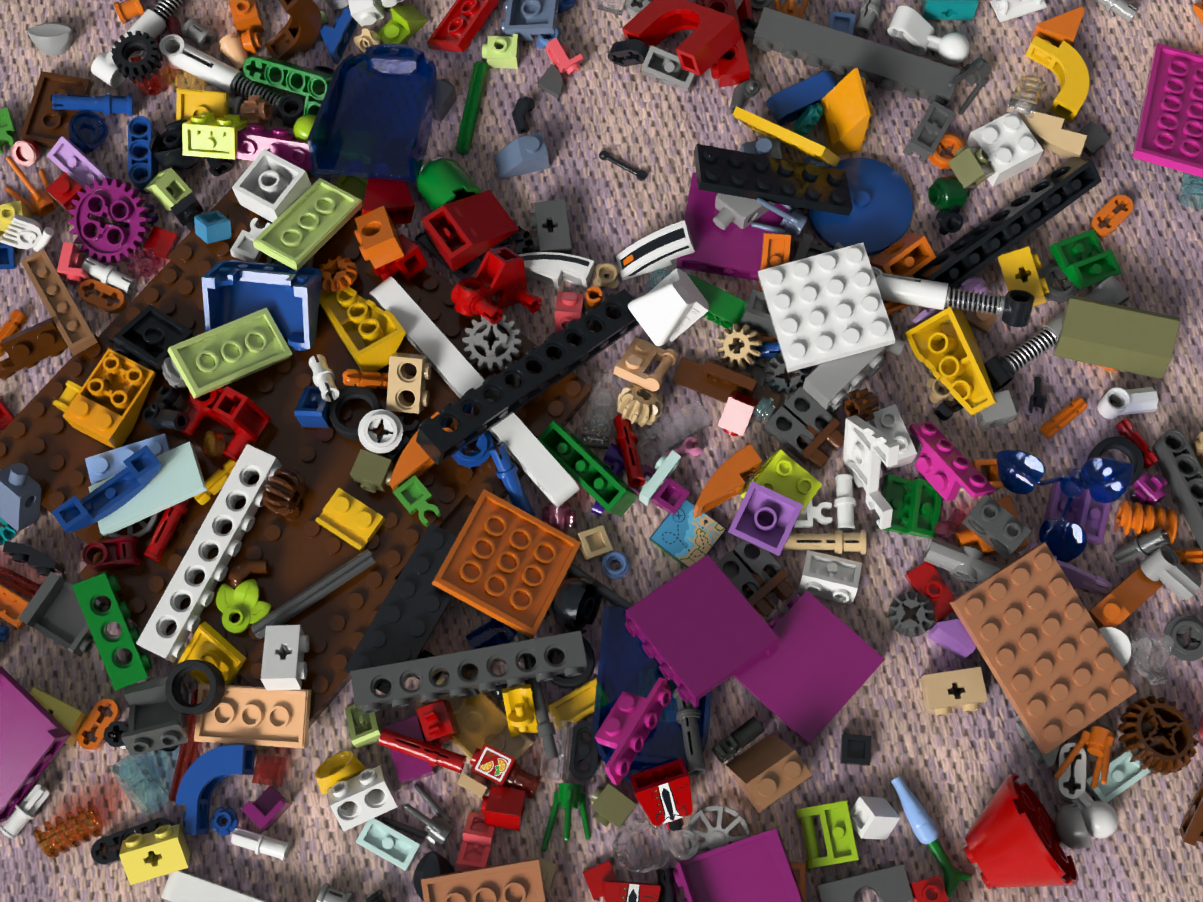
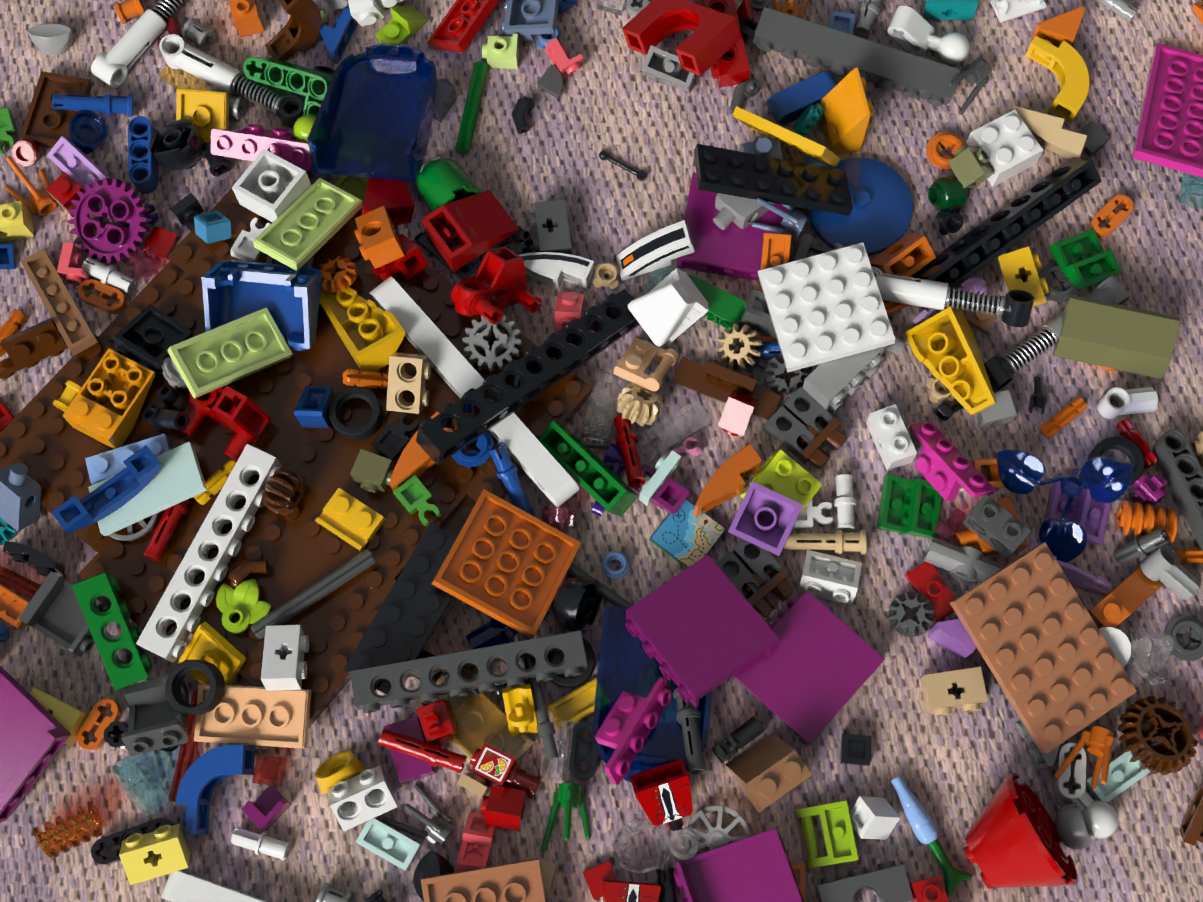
white piece [0,214,54,252] -> none
white axle [0,784,50,839] -> none
dark red piece [82,535,141,572] -> none
black tyre [111,31,163,82] -> none
clear red bracket [130,56,168,96] -> none
yellowish green brick [144,168,192,211] -> none
neon yellow bracket [182,112,248,160] -> none
clear orange tile [202,431,225,459] -> none
blue plate [210,807,239,836] -> none
light nougat cone [219,33,248,72] -> none
nougat gear [240,95,273,127] -> none
orange plate [241,28,262,54] -> none
white pin [309,354,339,402] -> none
yellowish green slope [345,704,383,749] -> none
tan plate [354,28,381,58] -> none
white gear [358,409,403,454] -> none
sand blue slope [494,132,550,180] -> none
tan plate [576,525,613,561] -> none
orange pin [584,286,604,311] -> none
olive brick [590,783,637,830] -> none
black beam [608,39,649,67] -> none
clear light blue plate [753,396,776,423] -> none
white wing [843,415,899,530] -> none
reddish brown gear [844,388,879,422] -> none
dark grey hinge [902,100,956,162] -> none
clear plate [1007,76,1046,119] -> none

